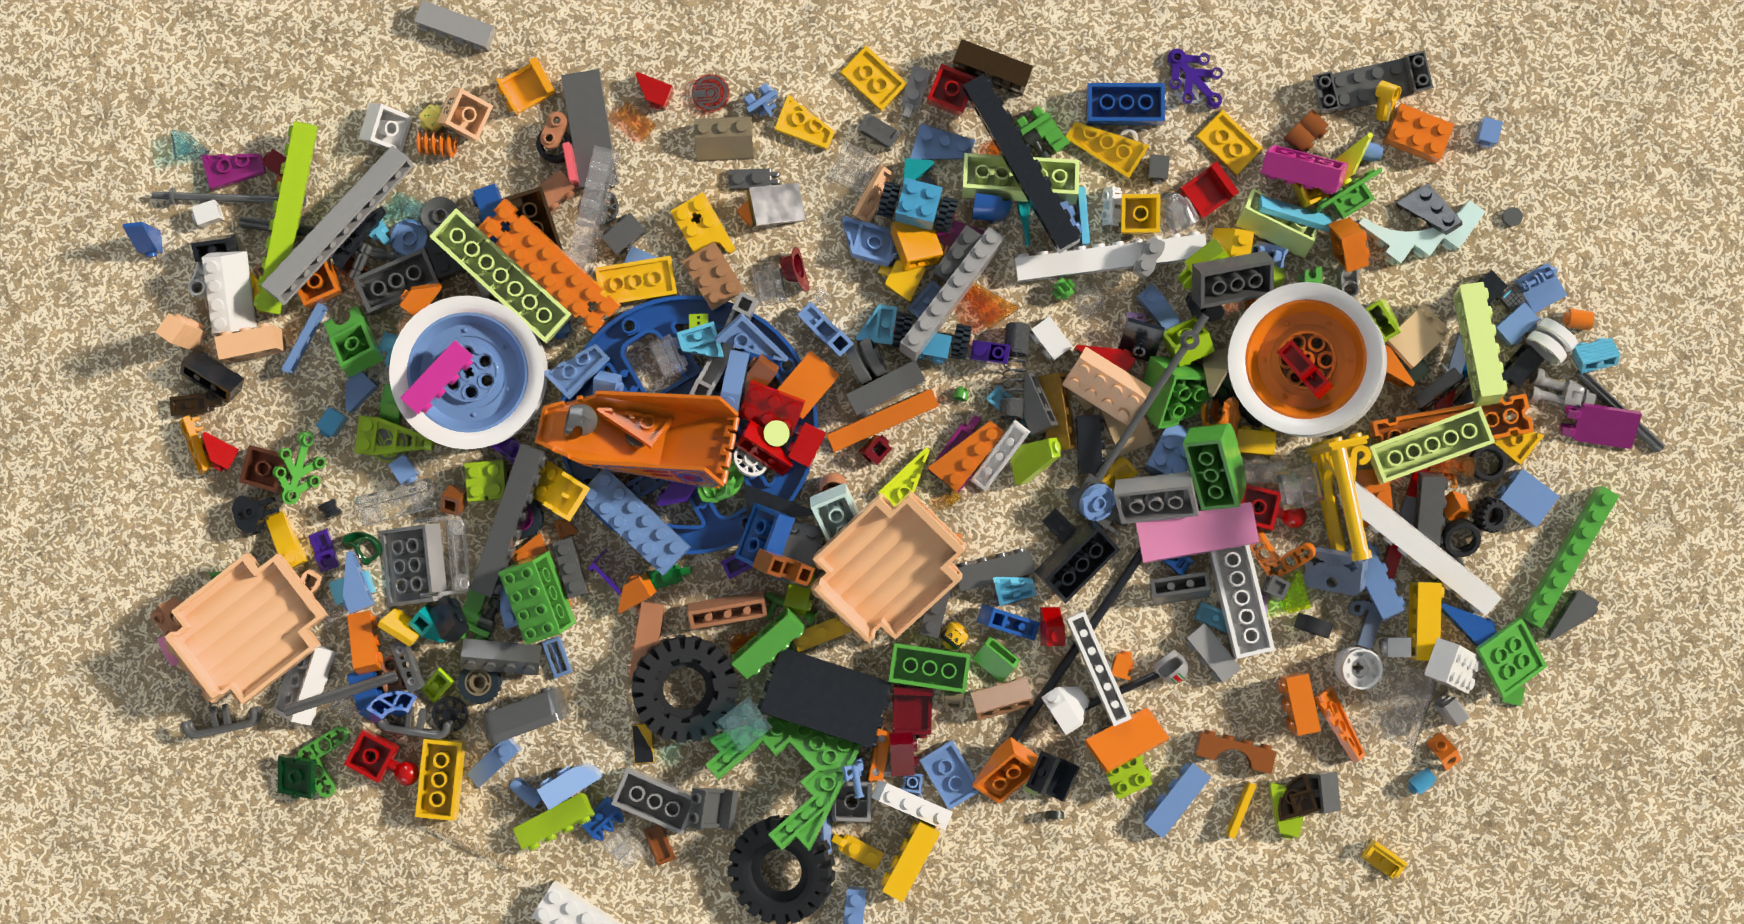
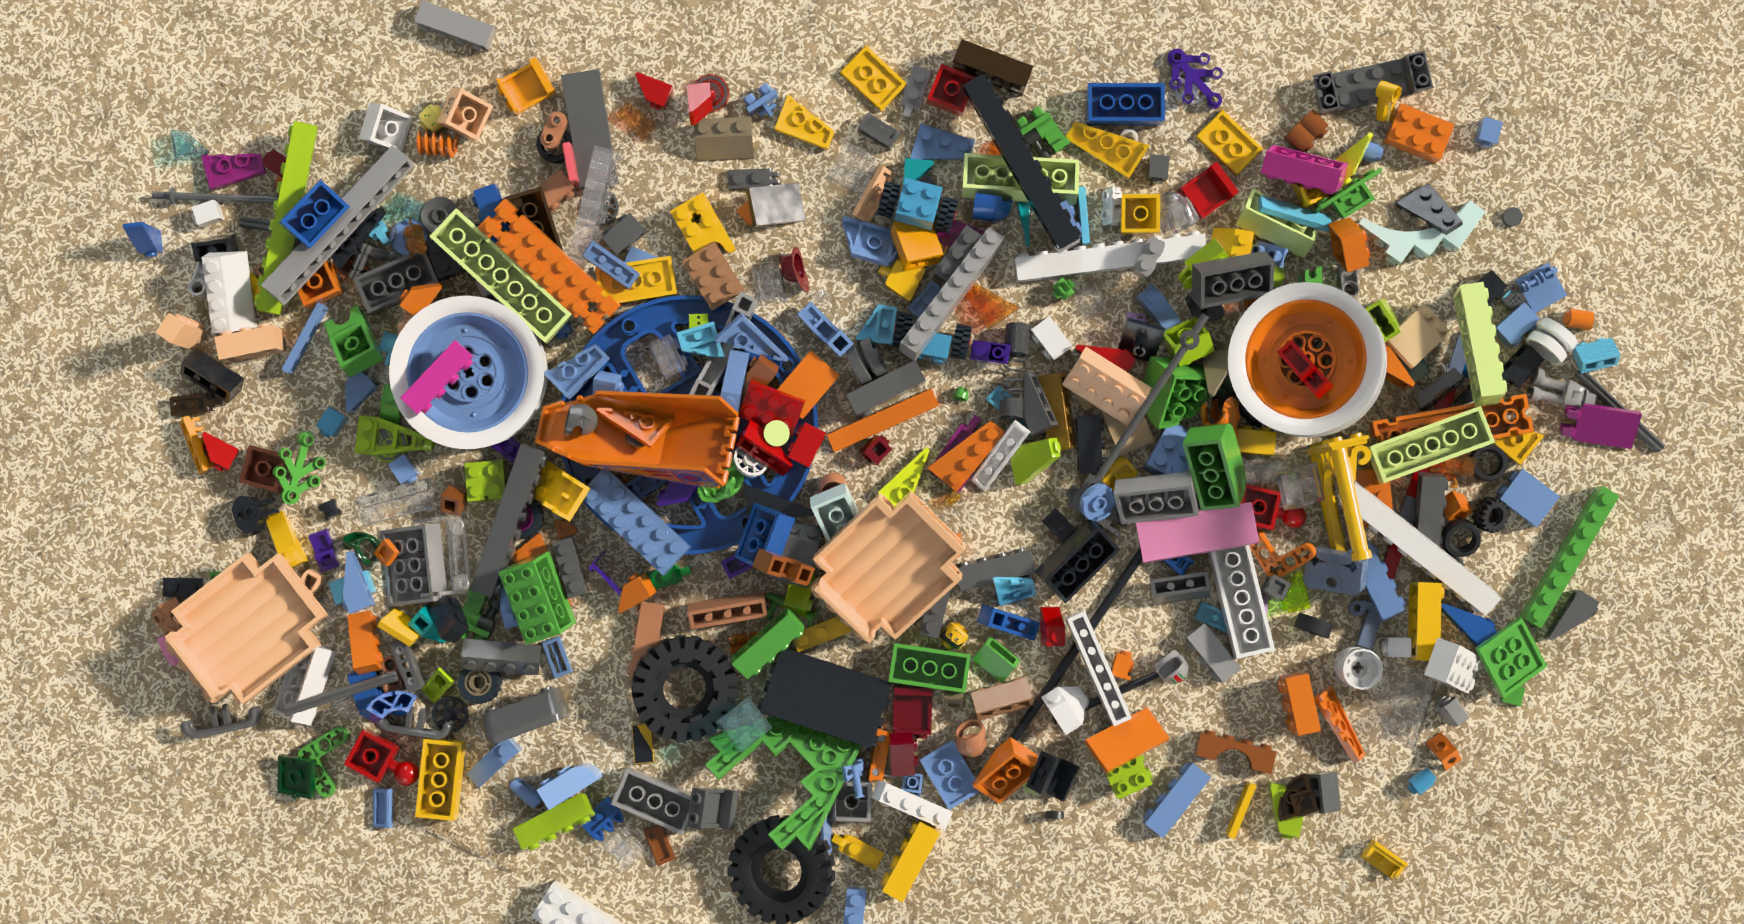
none -> black plate [163,577,204,597]
none -> blue slope [278,179,350,249]
none -> medium blue tile [373,788,393,828]
none -> orange plate [374,539,400,566]
none -> clear orange hinge [403,219,427,258]
none -> medium blue tile [582,240,640,289]
none -> slope [687,82,716,126]
none -> nougat helmet [955,719,987,758]

